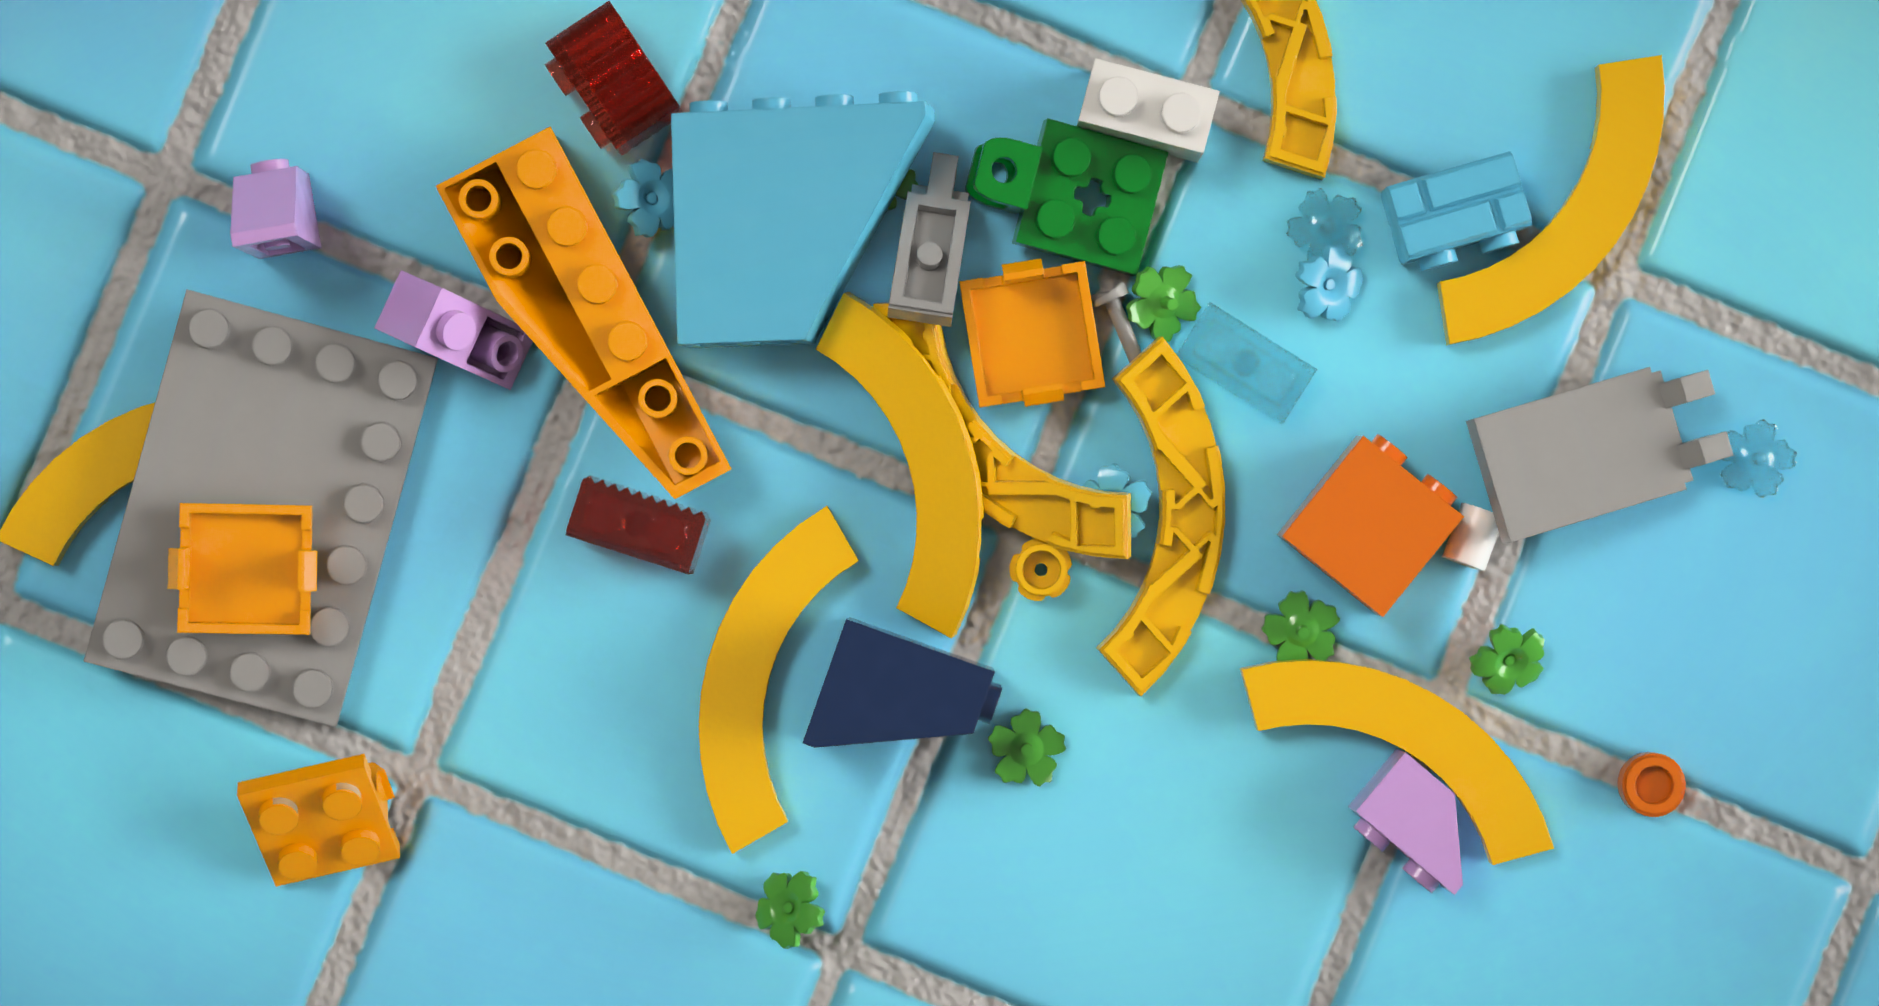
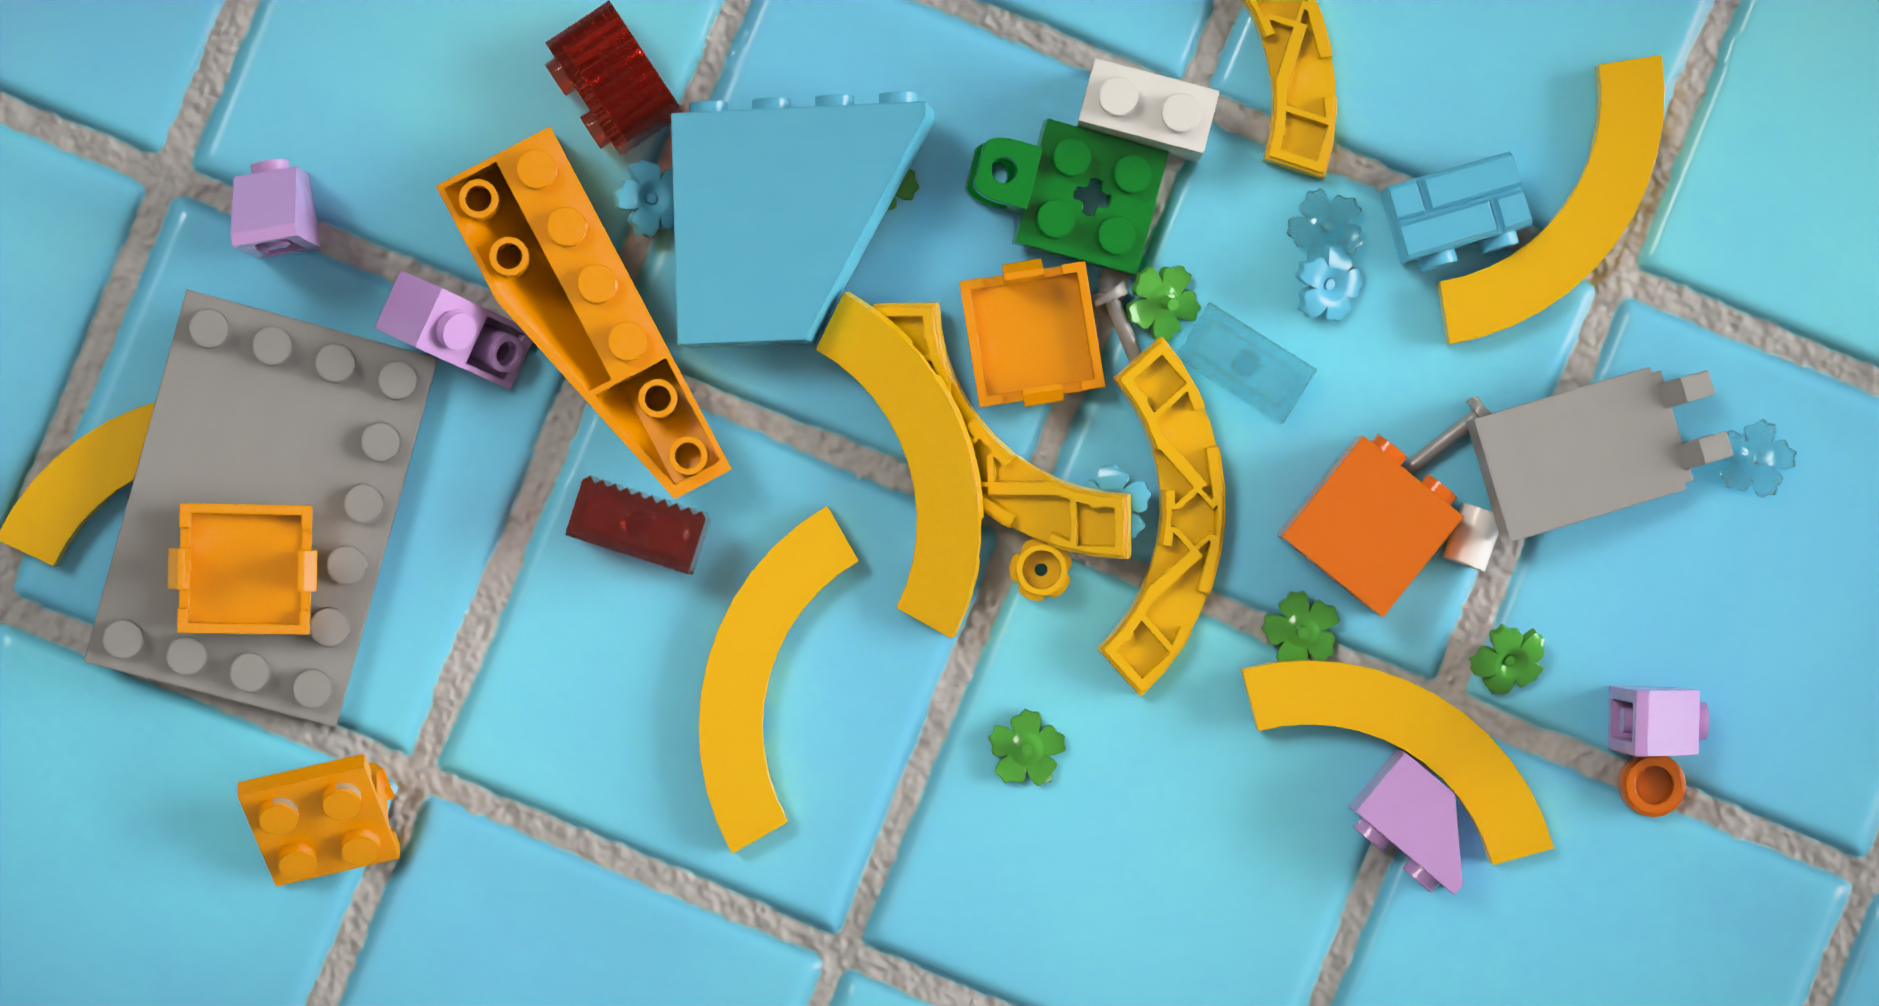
bright green plant [755,871,825,949] -> none
dark blue slope [803,617,1003,748] -> none
light grey hinge [887,152,971,327] -> none
none -> light grey piece [1401,396,1491,475]
none -> lavender slope [1608,686,1709,757]

